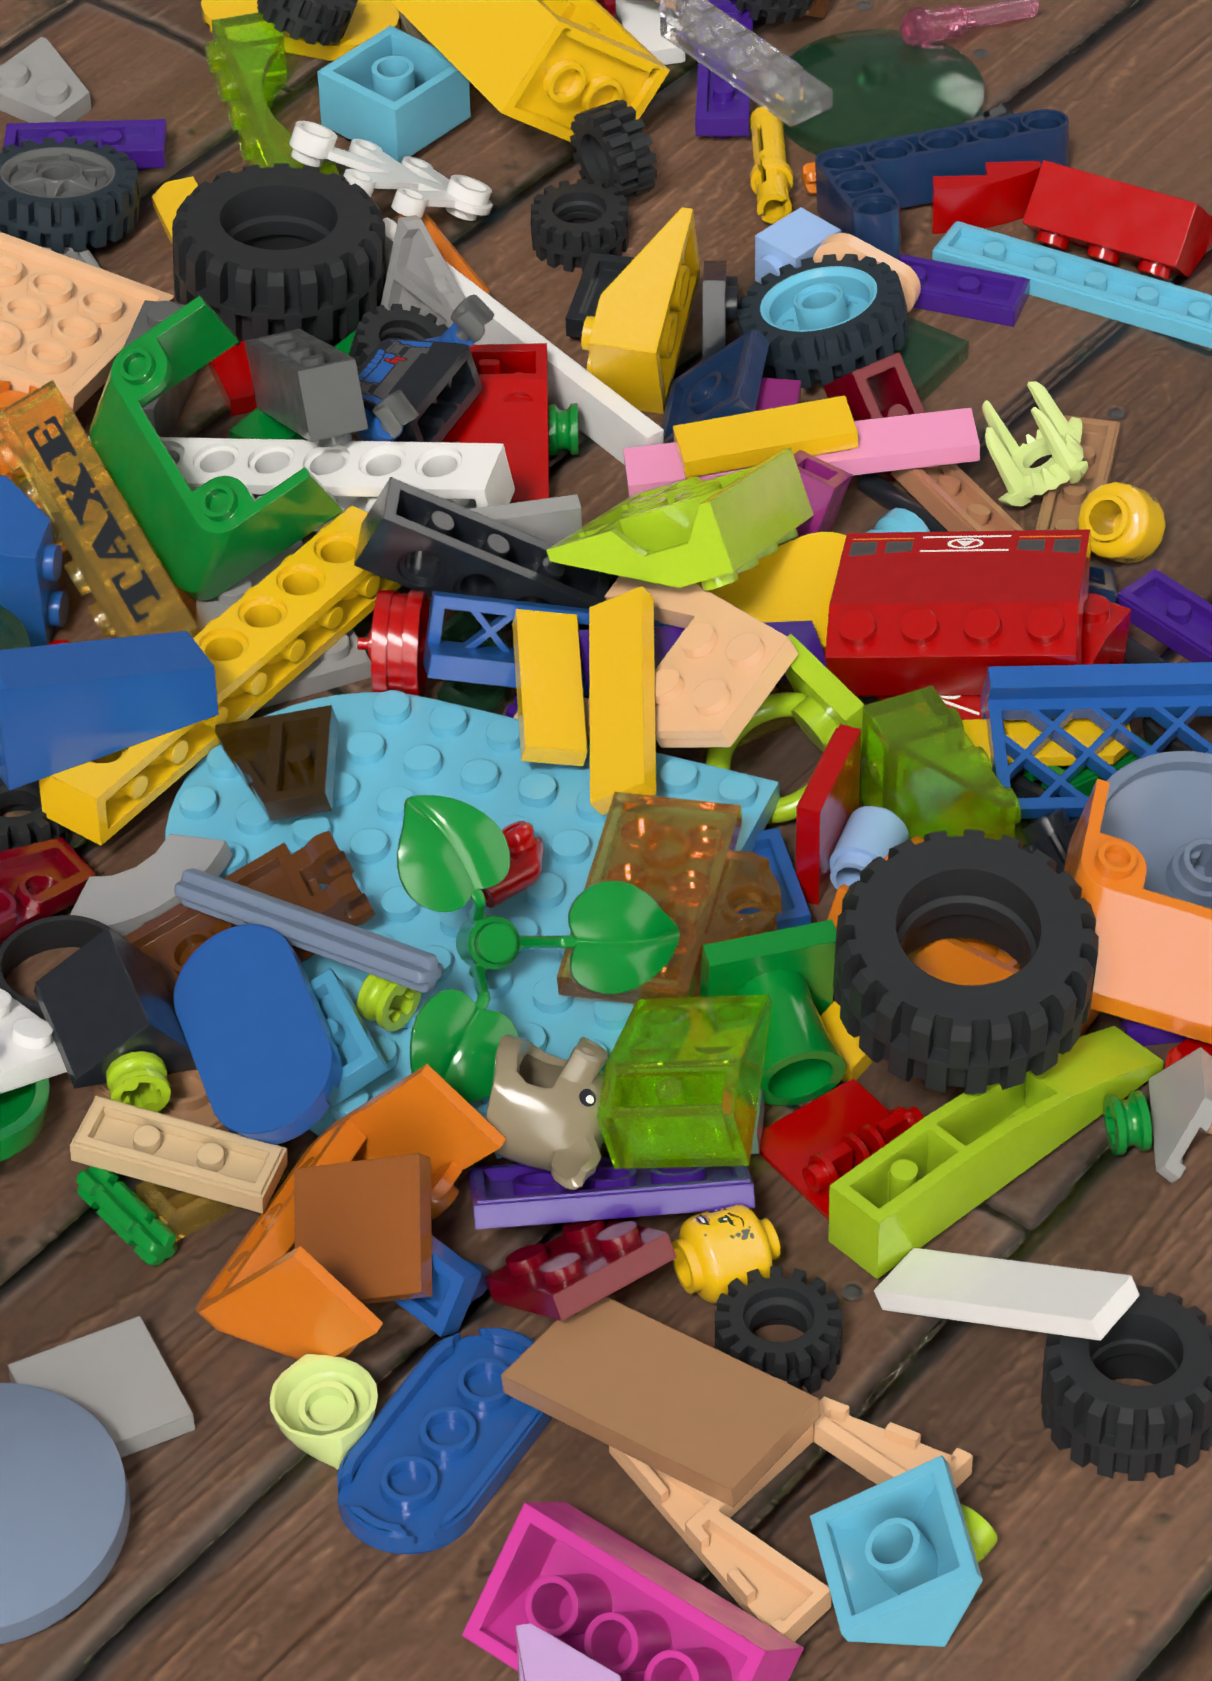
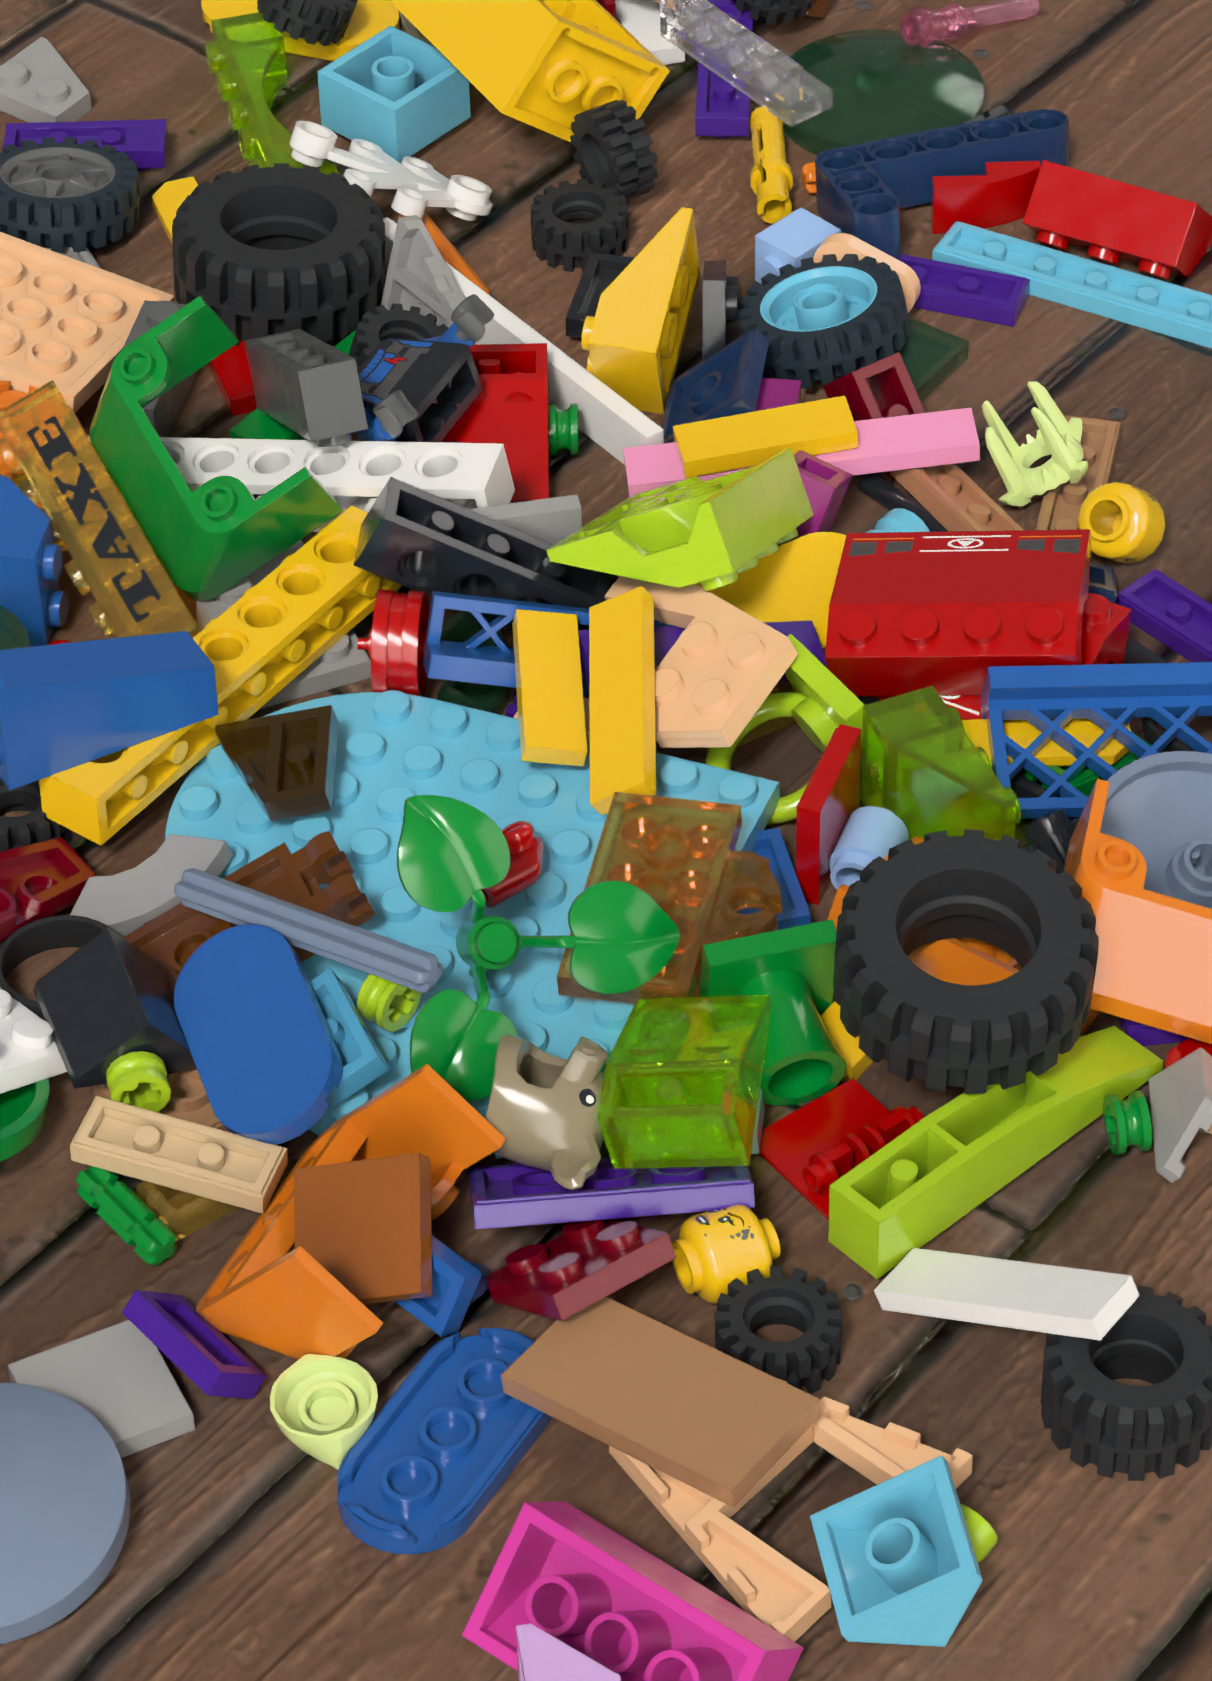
none -> dark purple tile [122,1290,266,1399]

